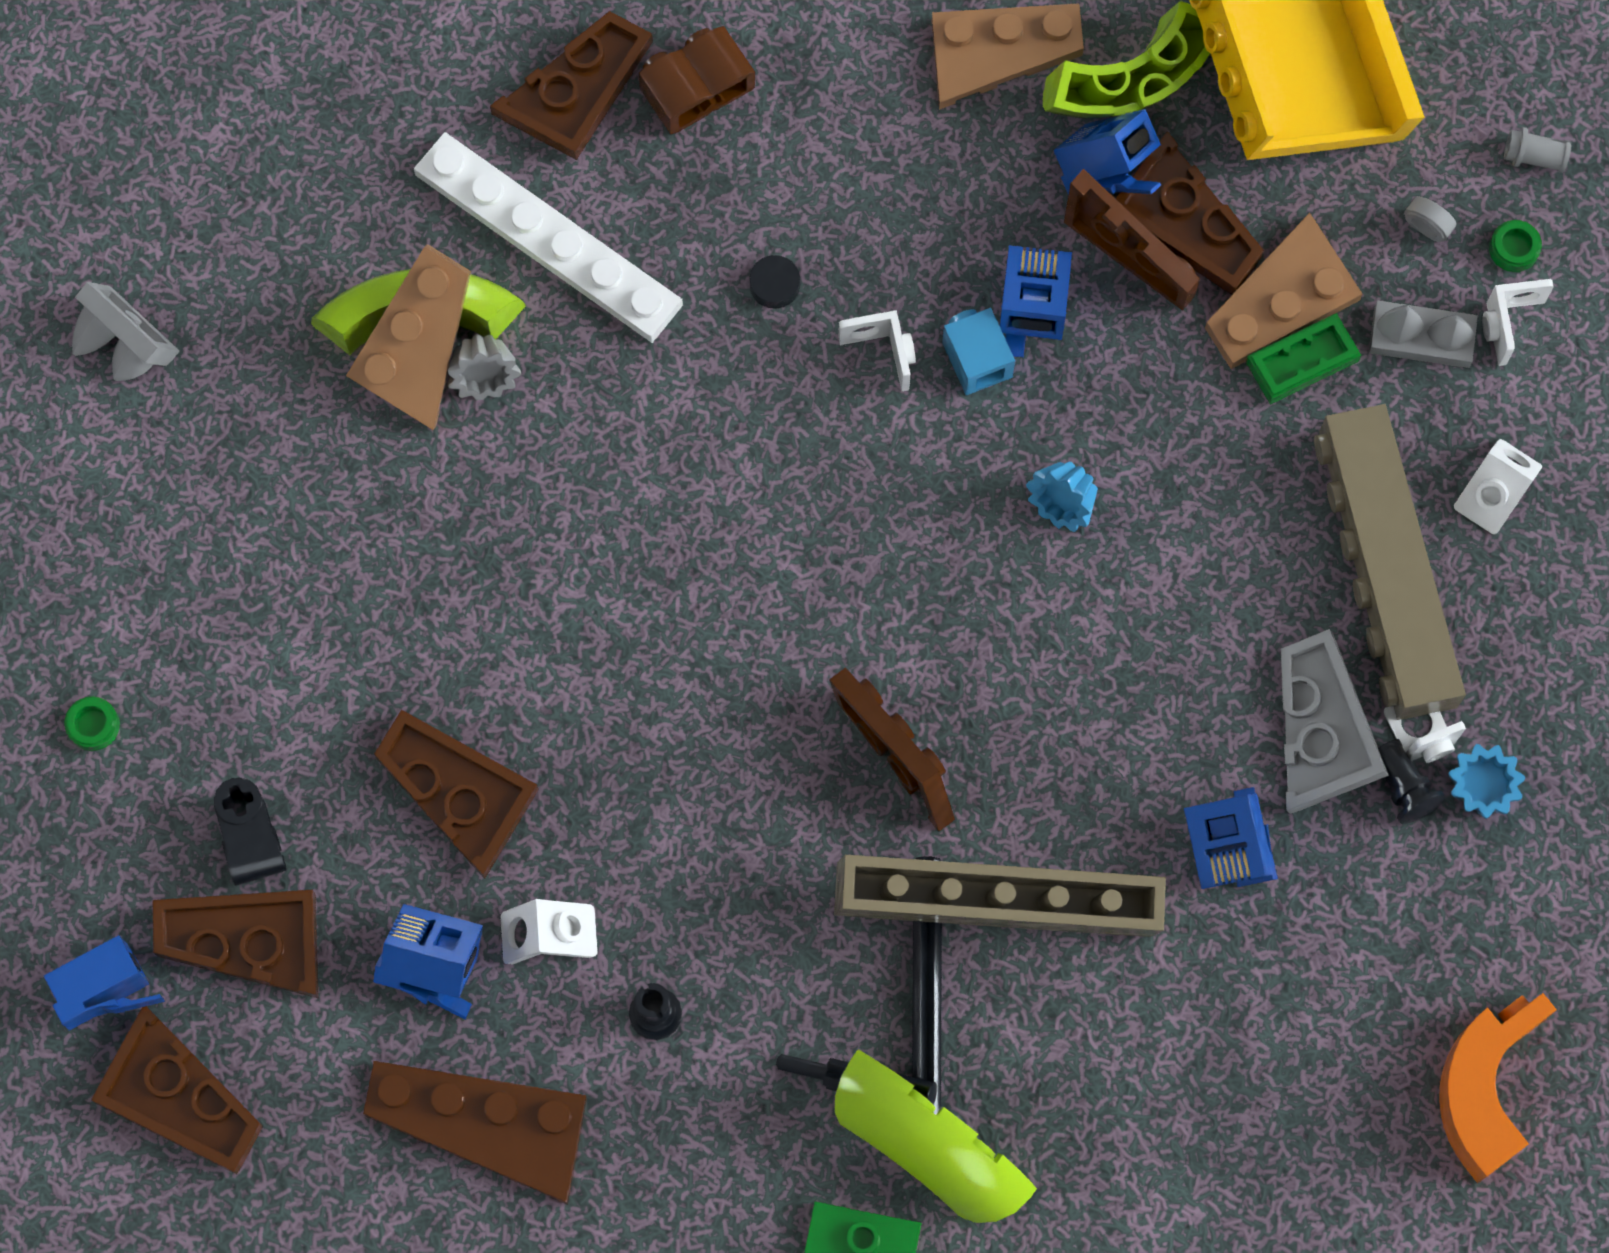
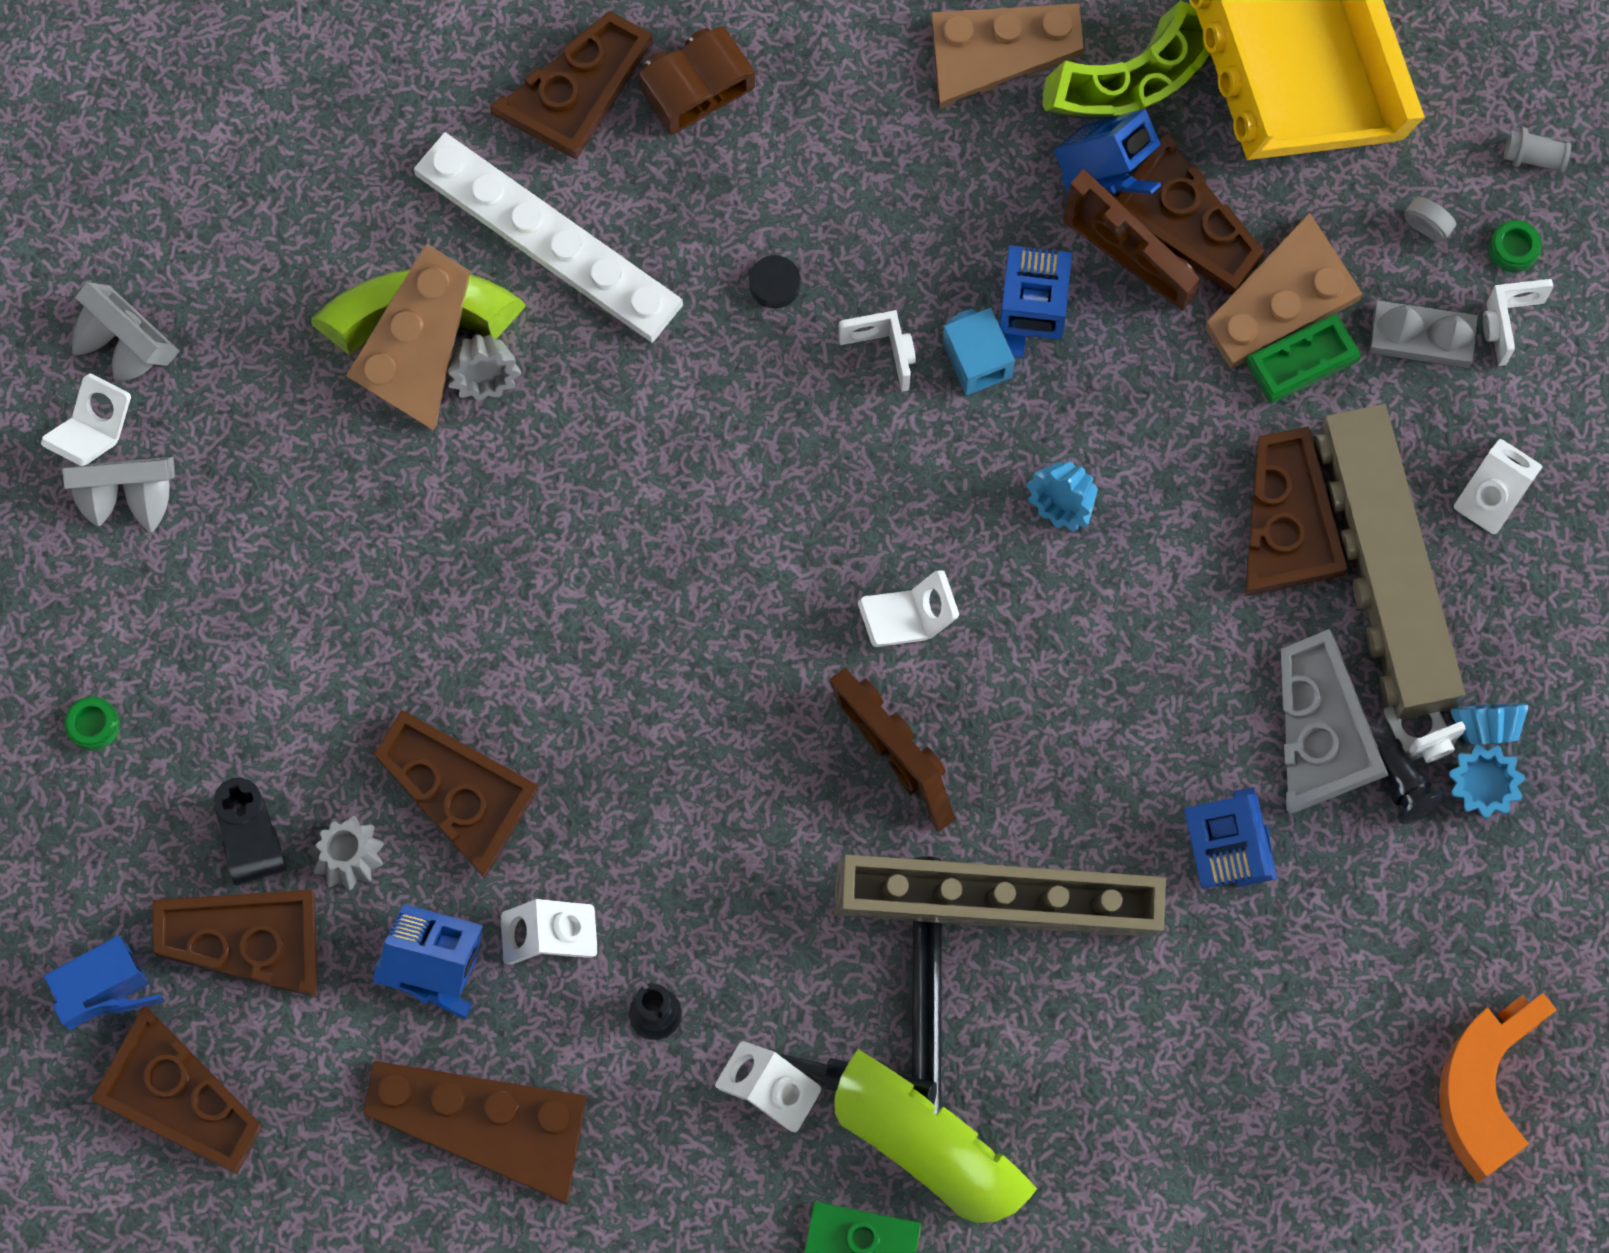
none -> white bracket [41,374,131,466]
none -> light grey tile [62,457,175,532]
none -> light grey piece [308,816,384,890]
none -> white bracket [715,1041,821,1132]
none -> white bracket [858,570,959,647]
none -> reddish brown wing [1244,426,1348,597]
none -> dark azure piece [1451,703,1528,744]

